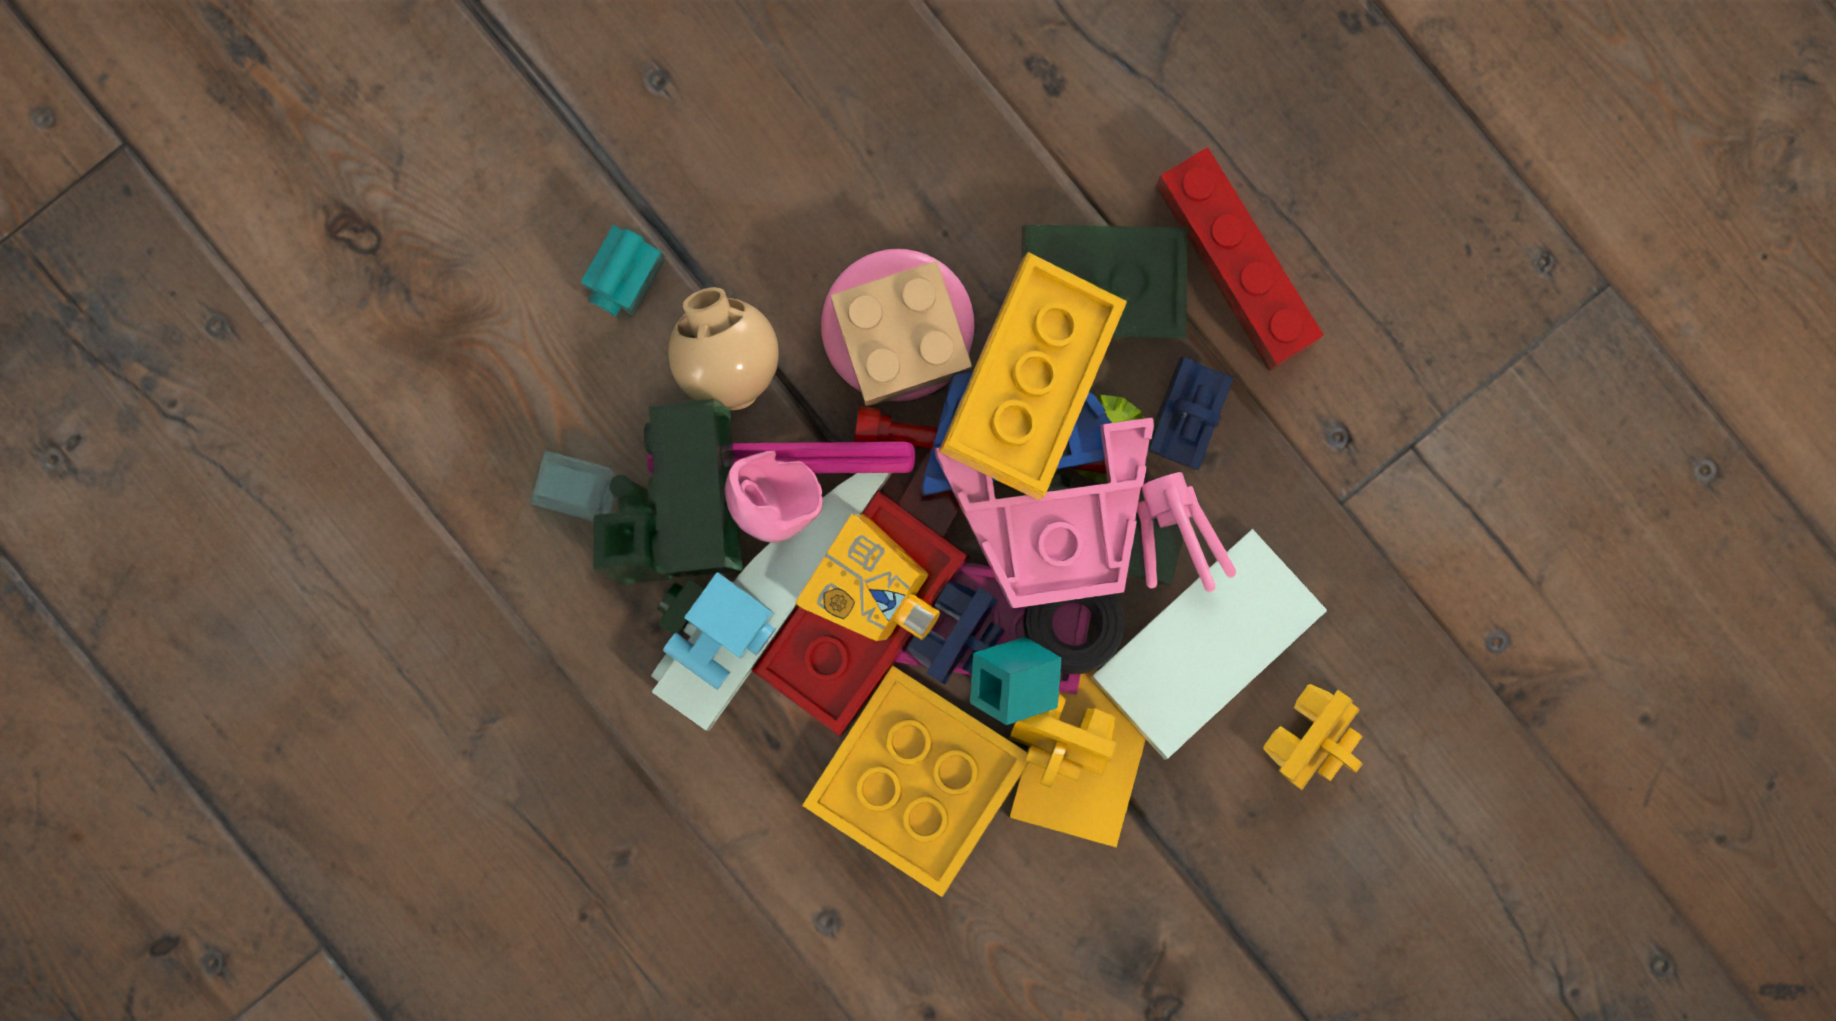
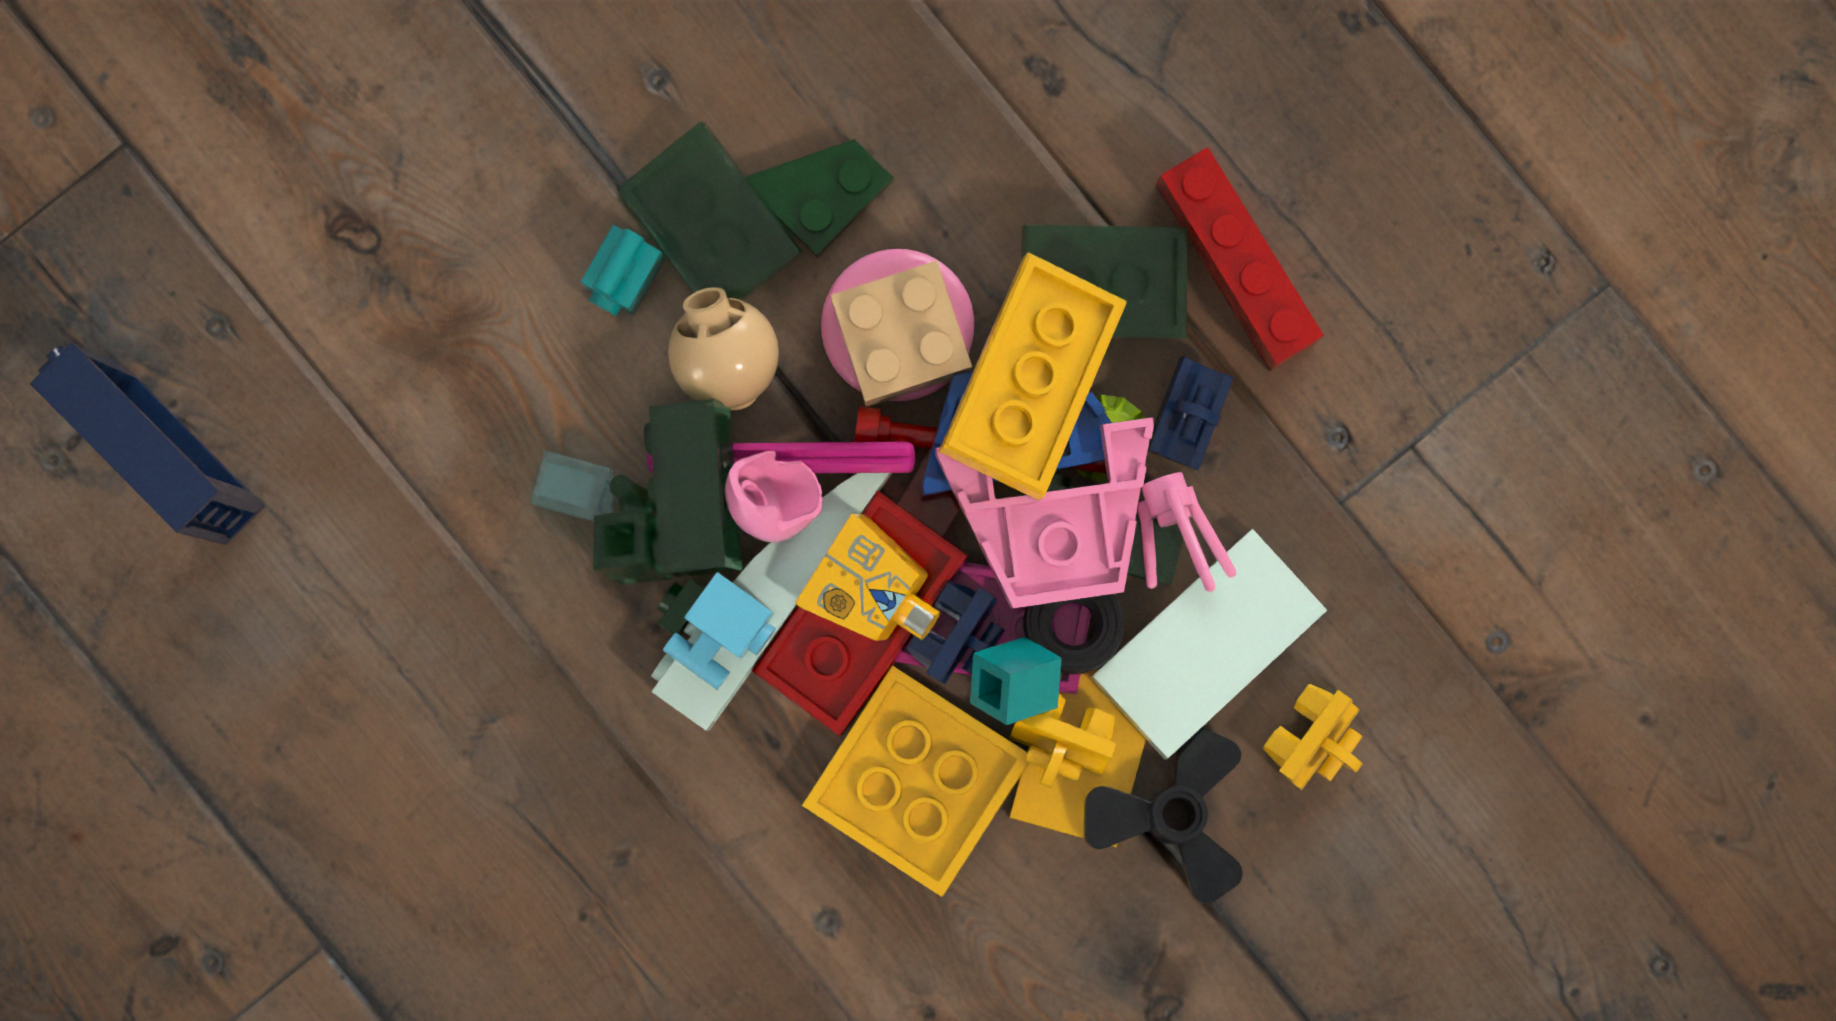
none -> dark blue window [30,343,265,545]
none -> clear green tile [617,121,803,301]
none -> dark green wing [742,139,894,258]
none -> black piece [1084,727,1243,903]

